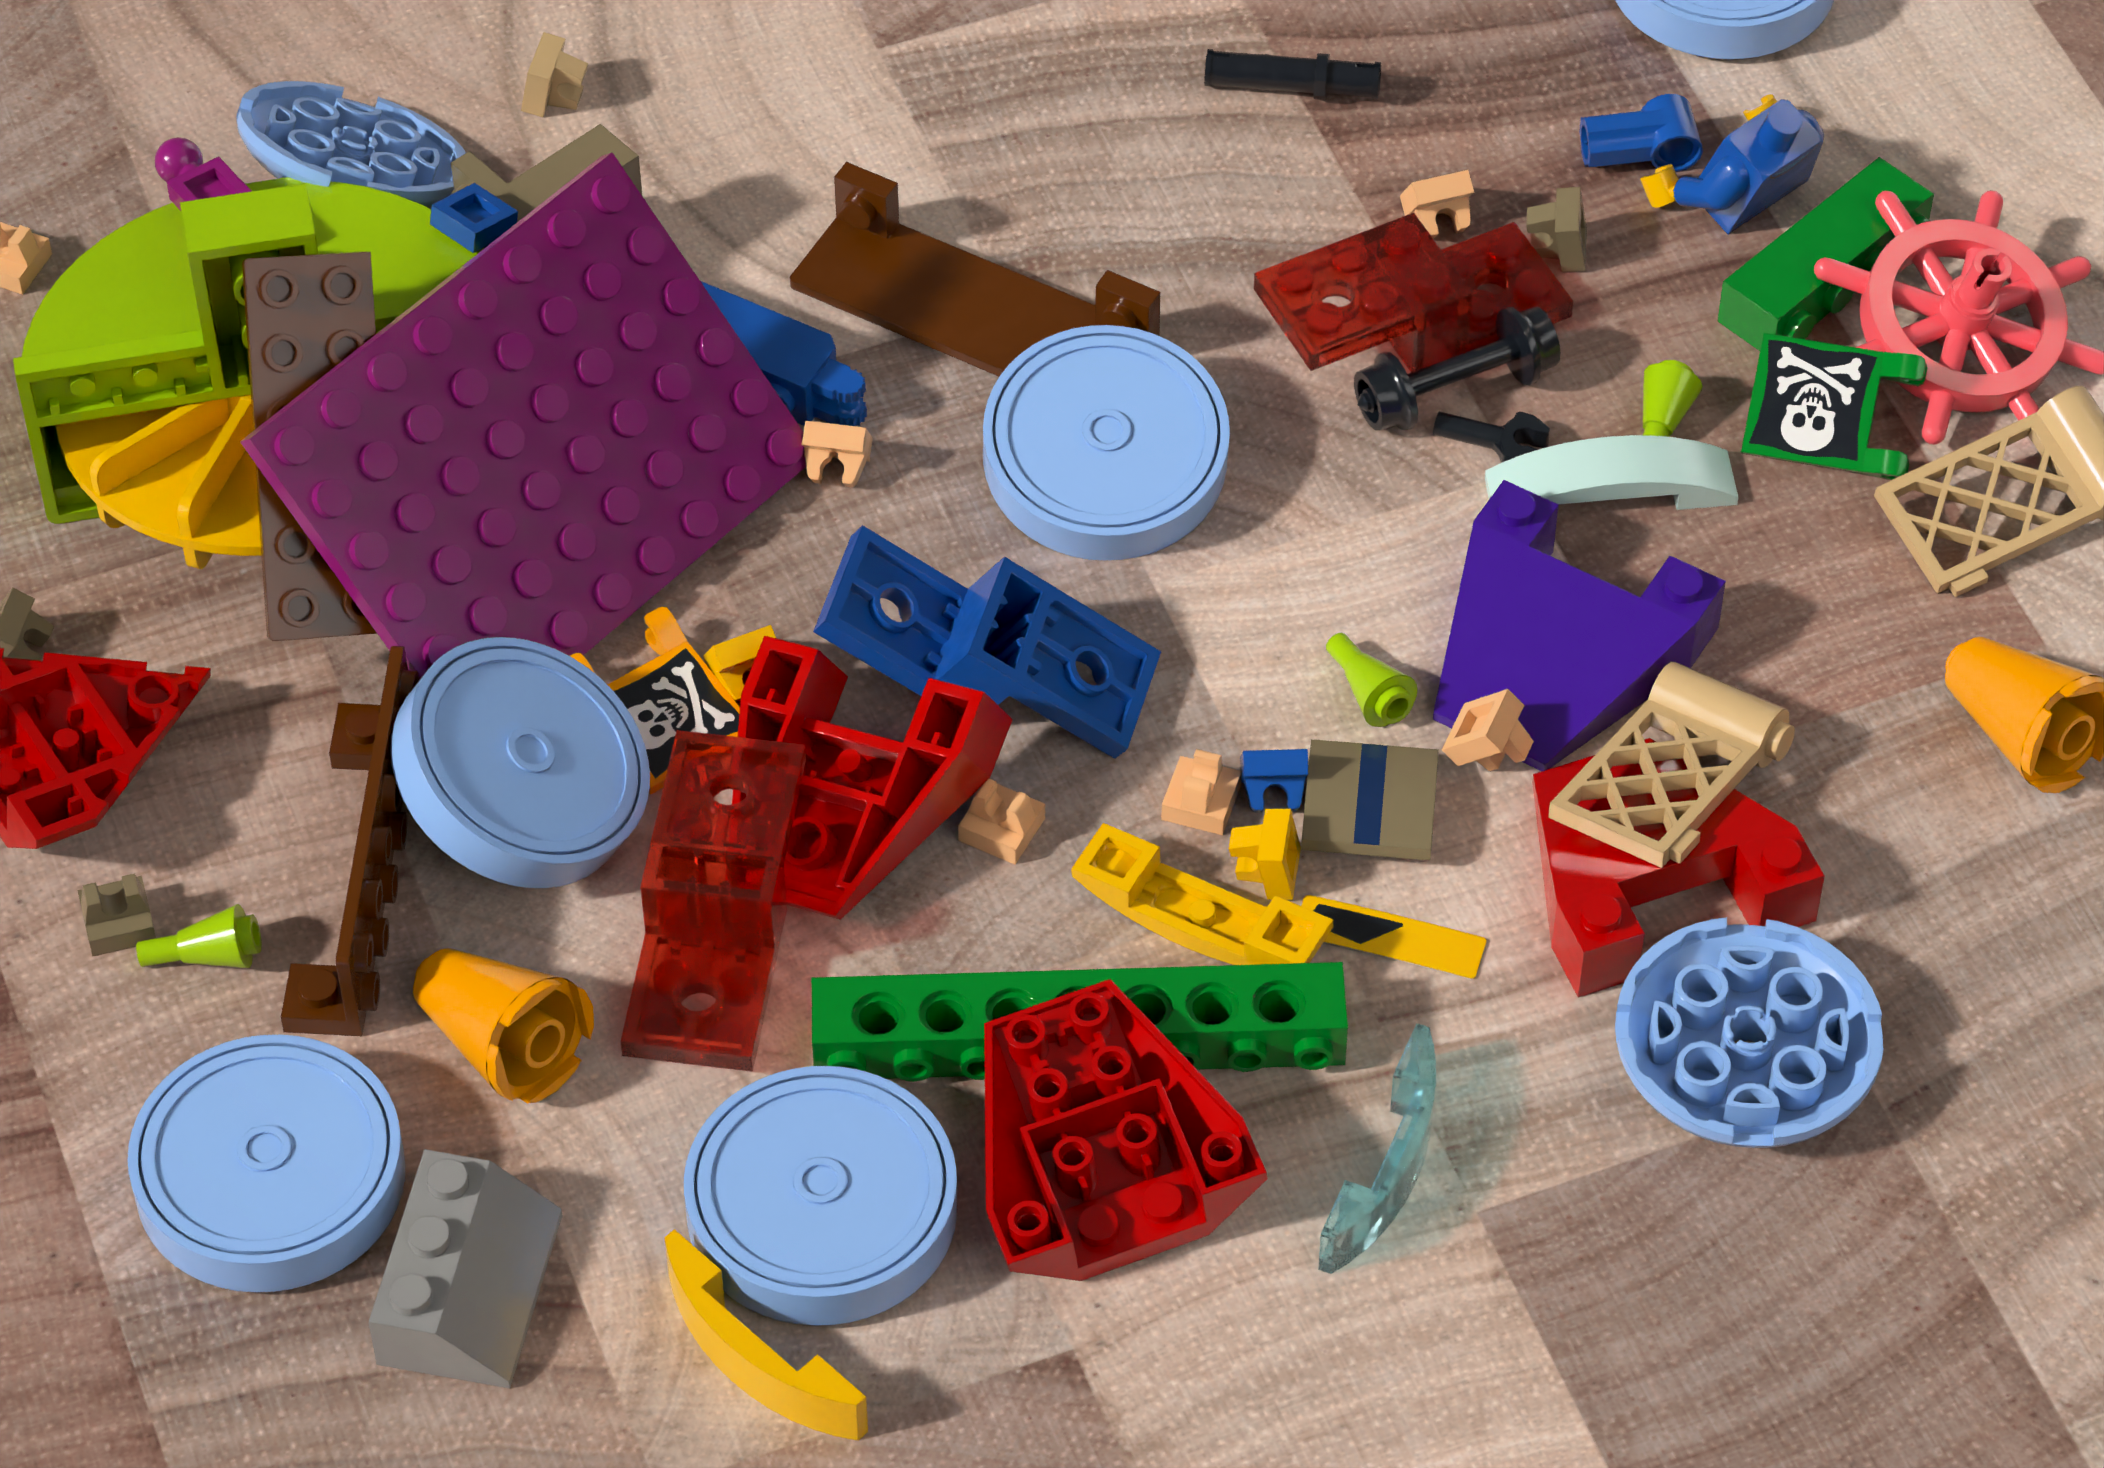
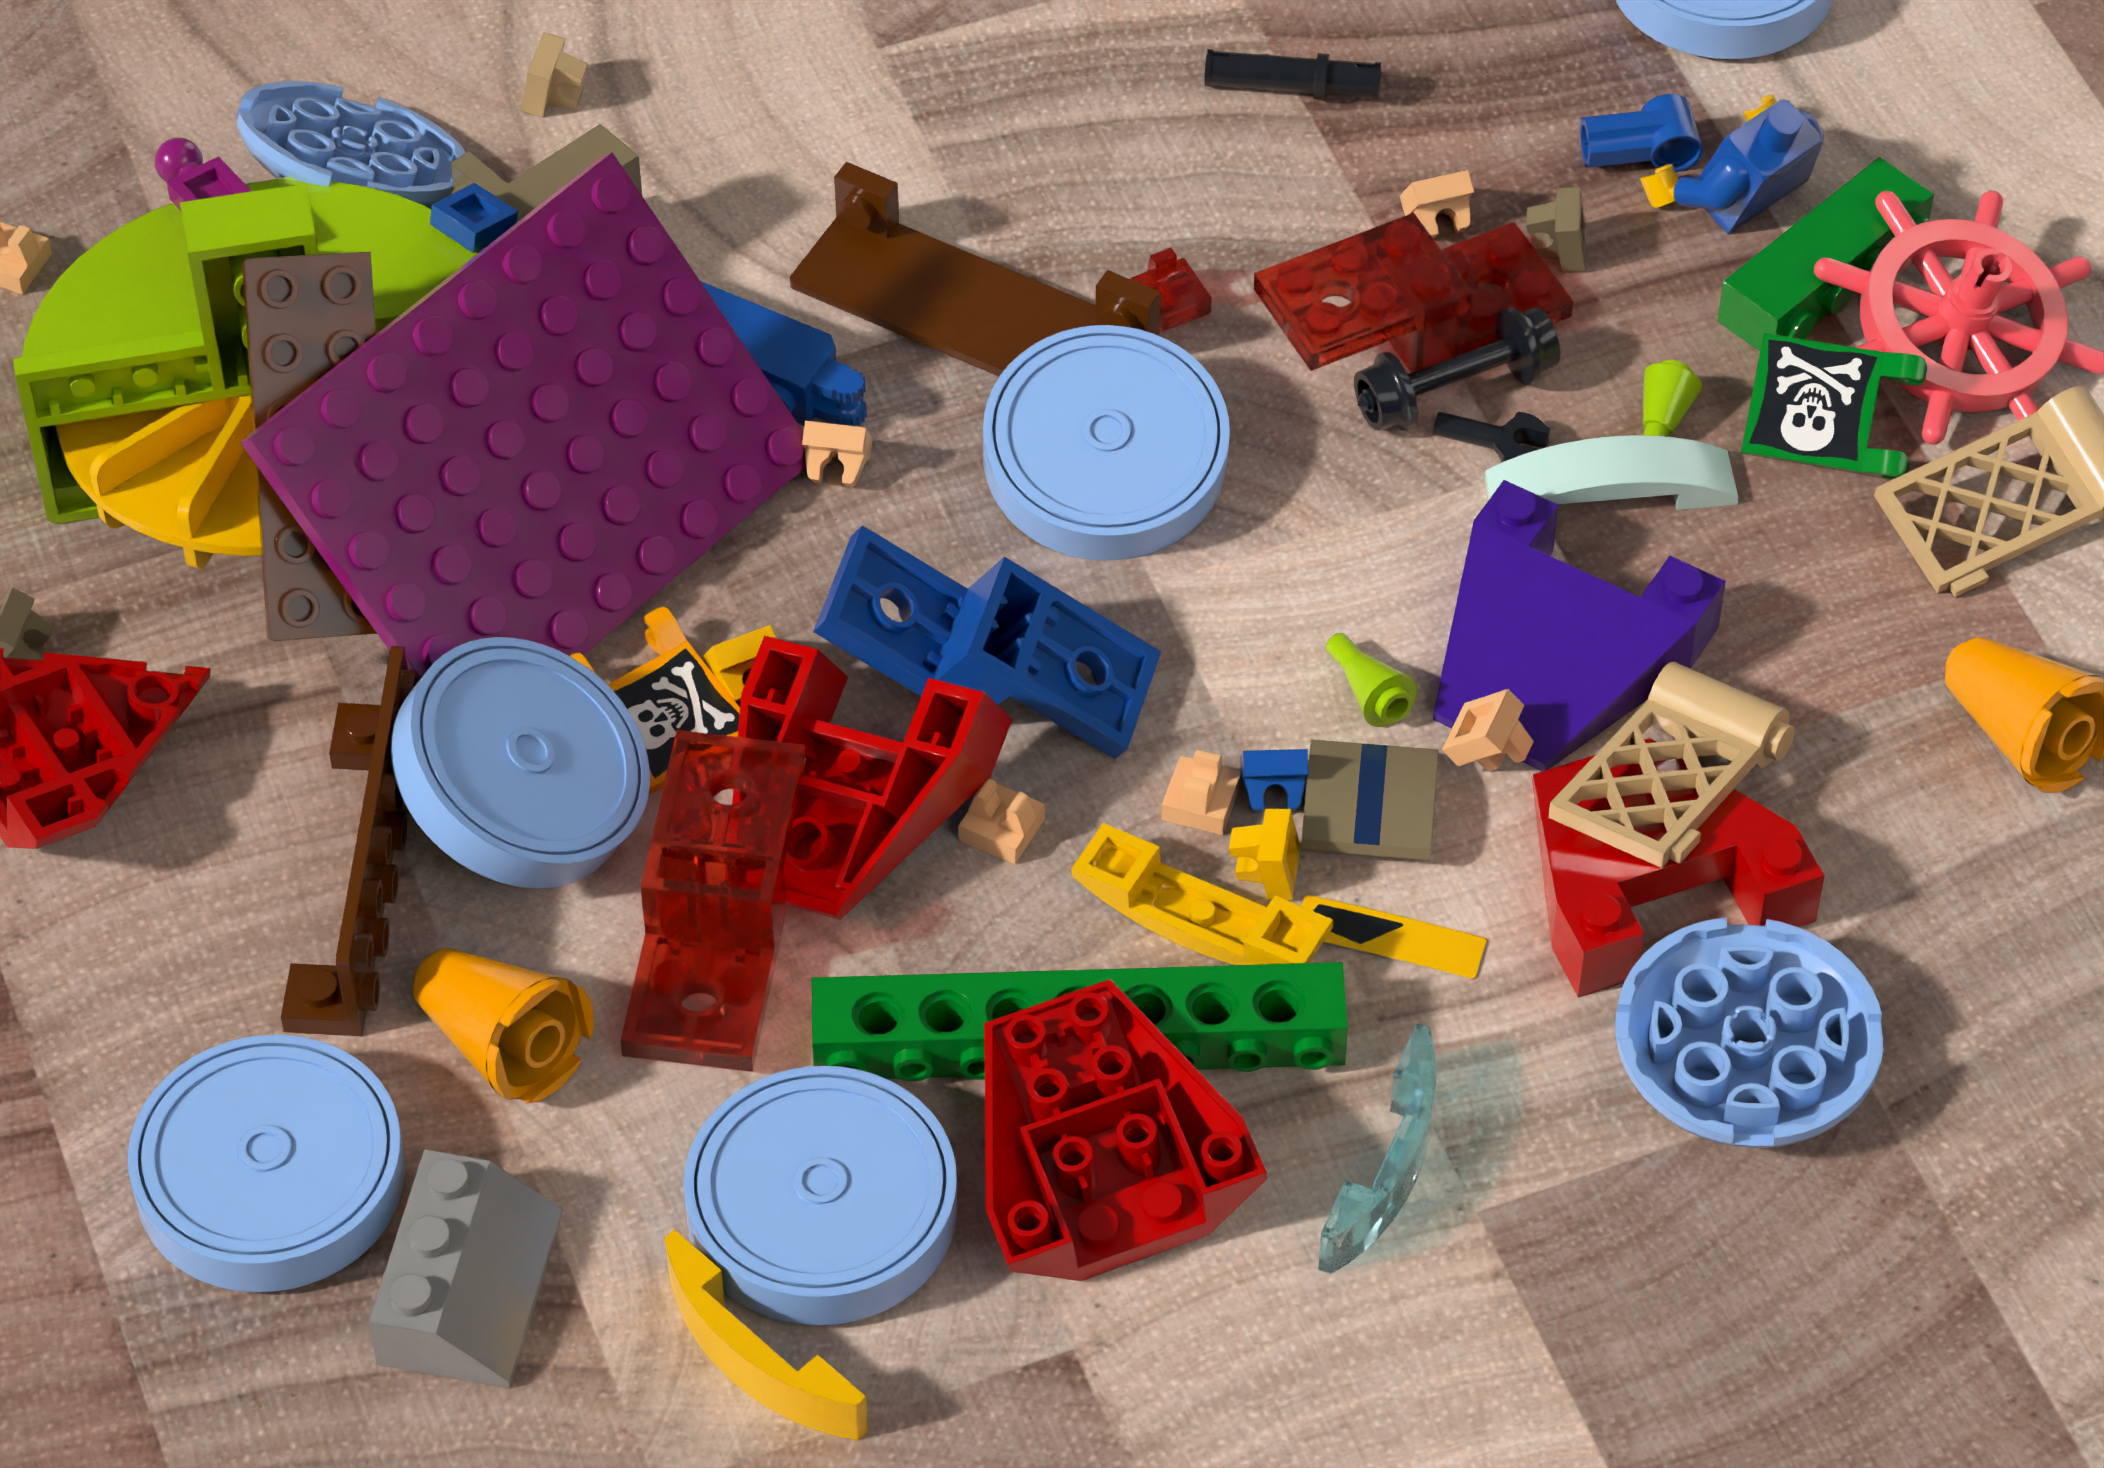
dark tan tile [77,873,156,957] -> none
lime cone [136,904,262,968] -> none
none -> clear red tile [1131,247,1212,333]

